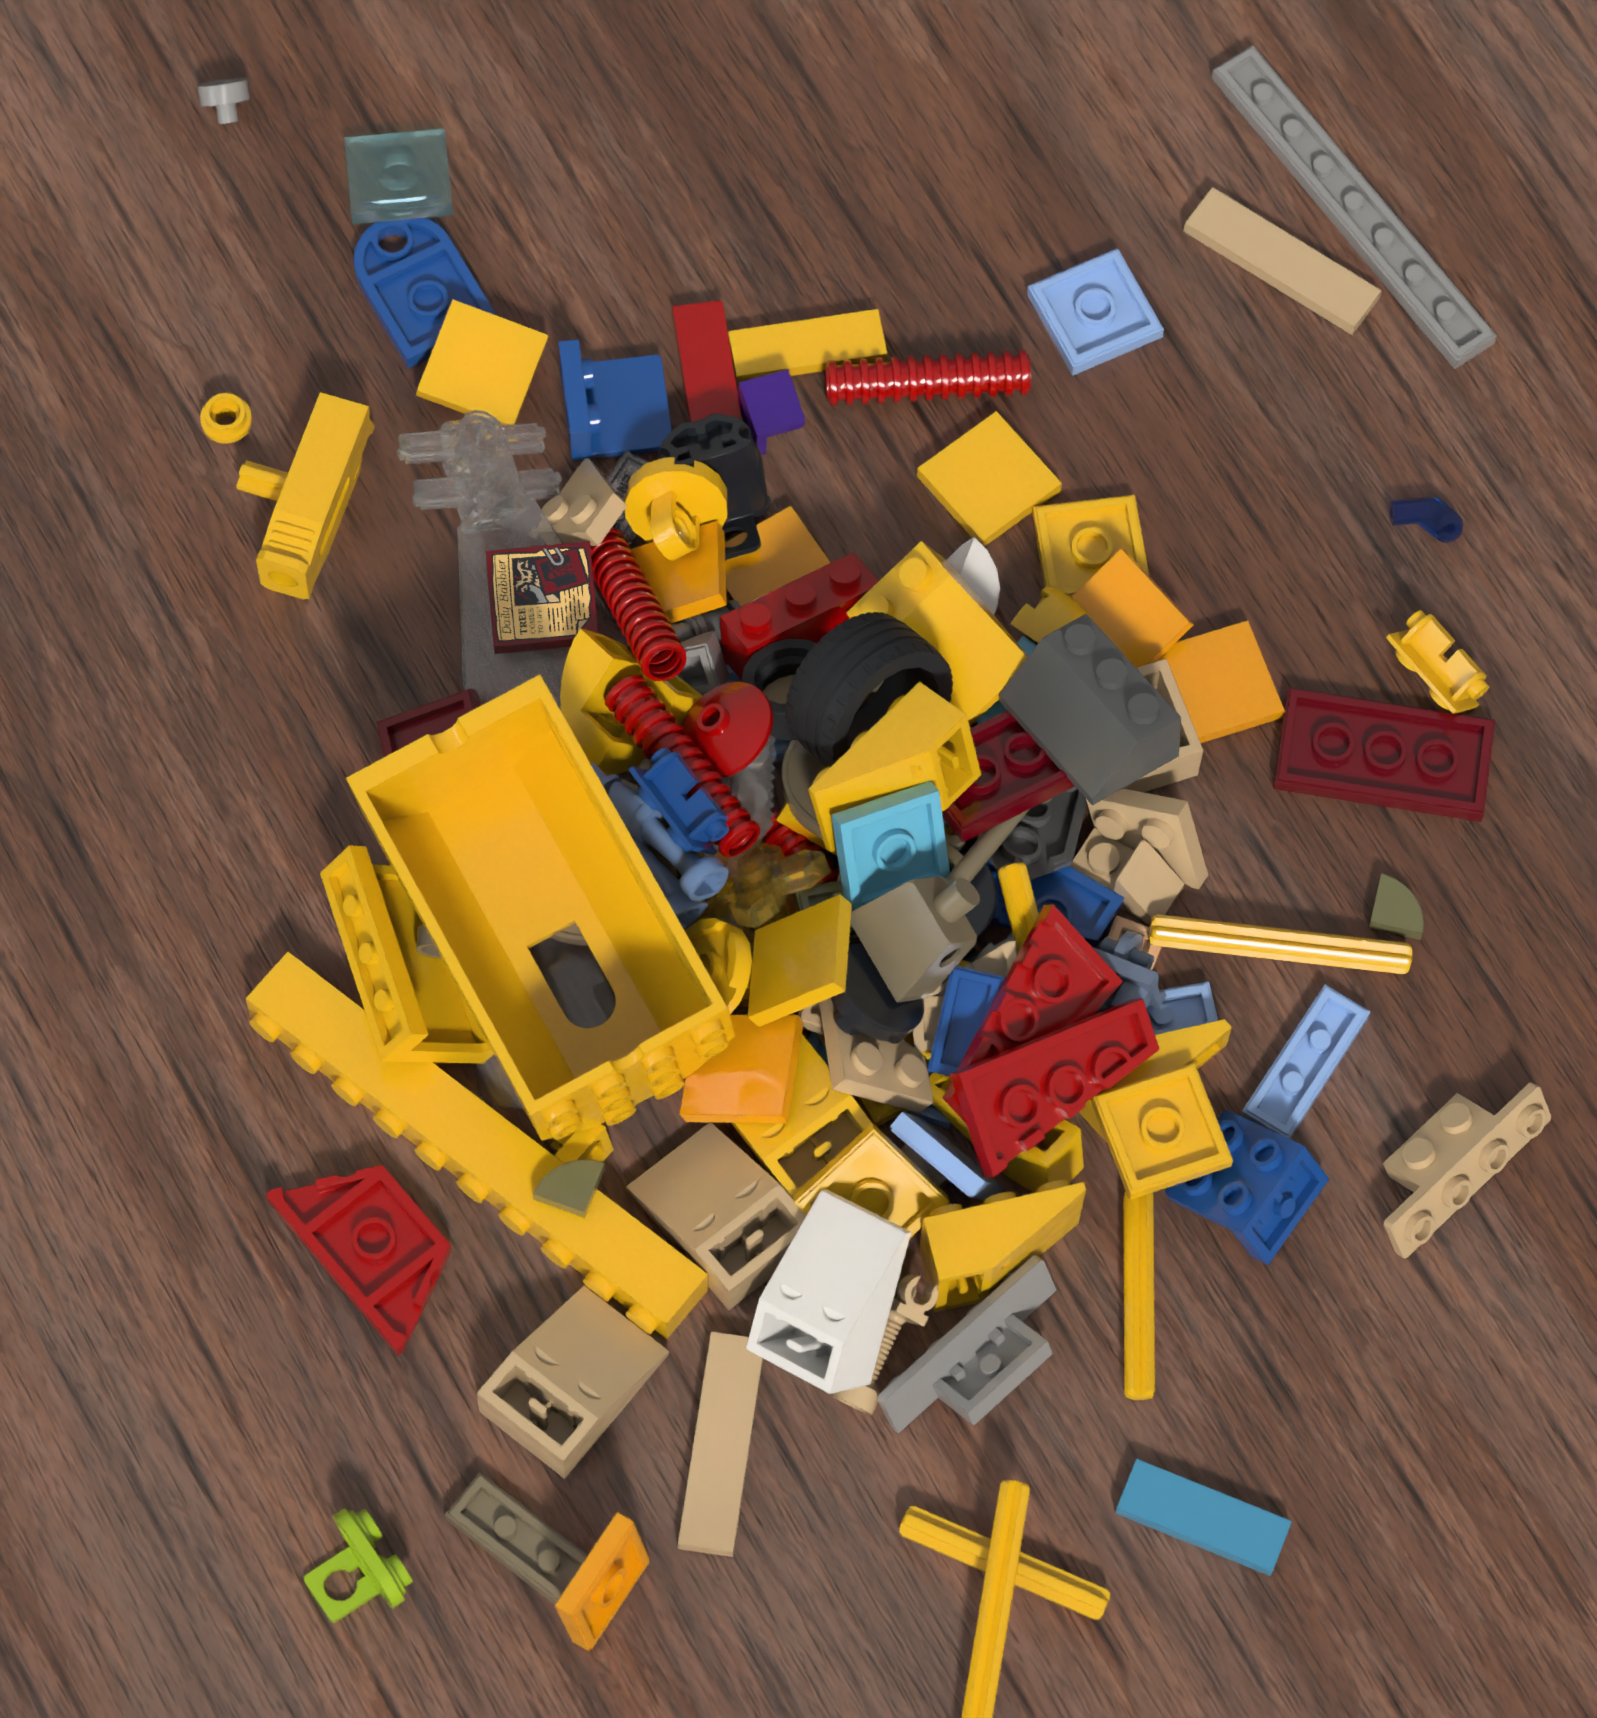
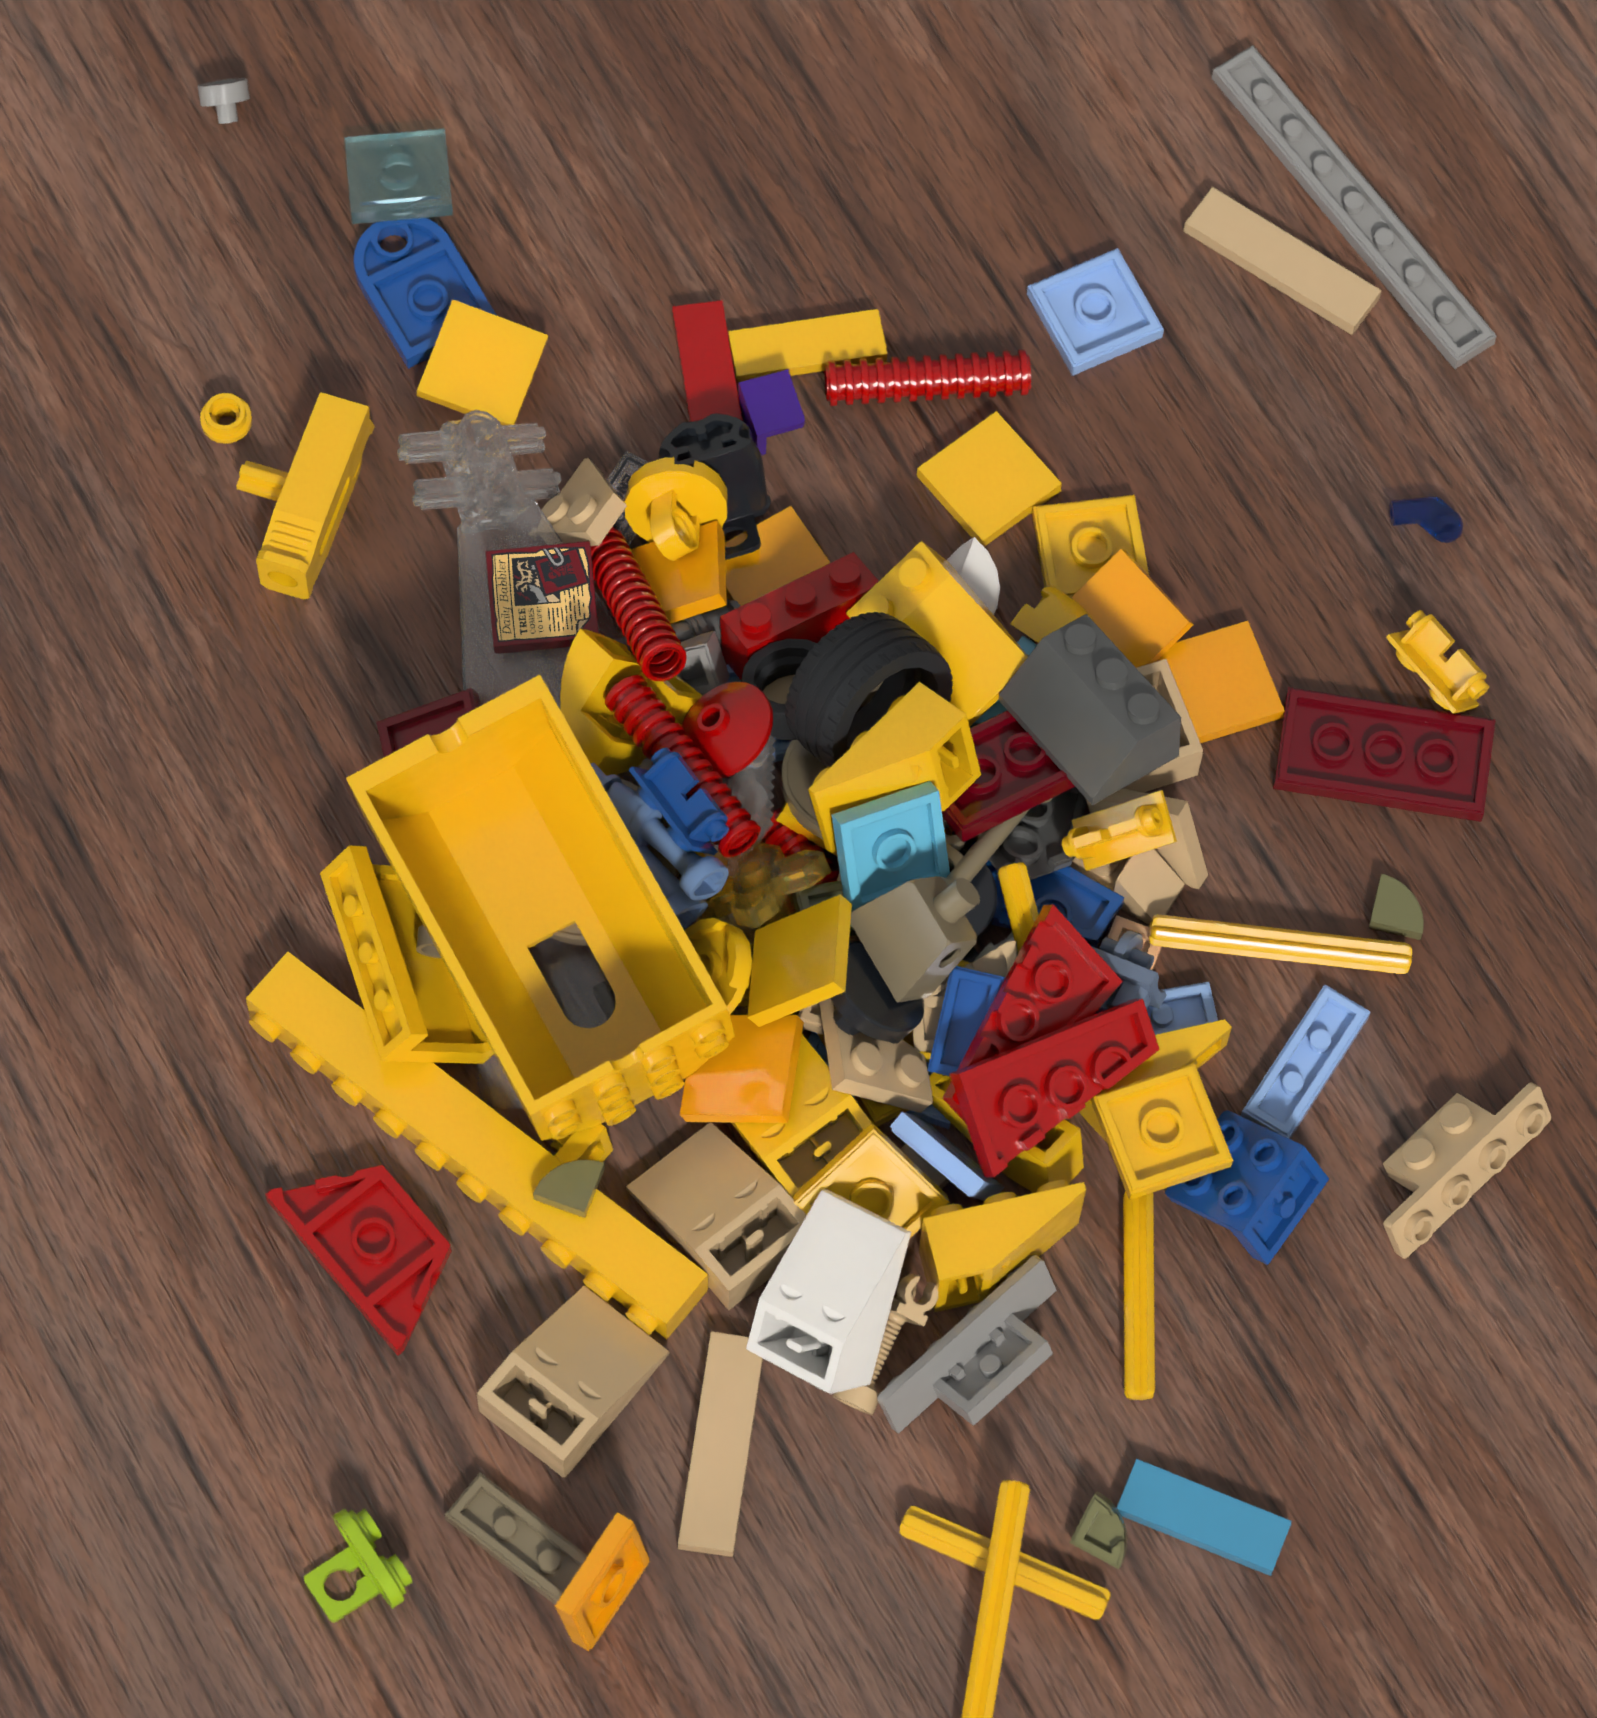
blue bracket [558,339,672,461] -> none
none -> yellow hinge [1062,790,1177,871]
none -> olive tile [1069,1491,1127,1569]

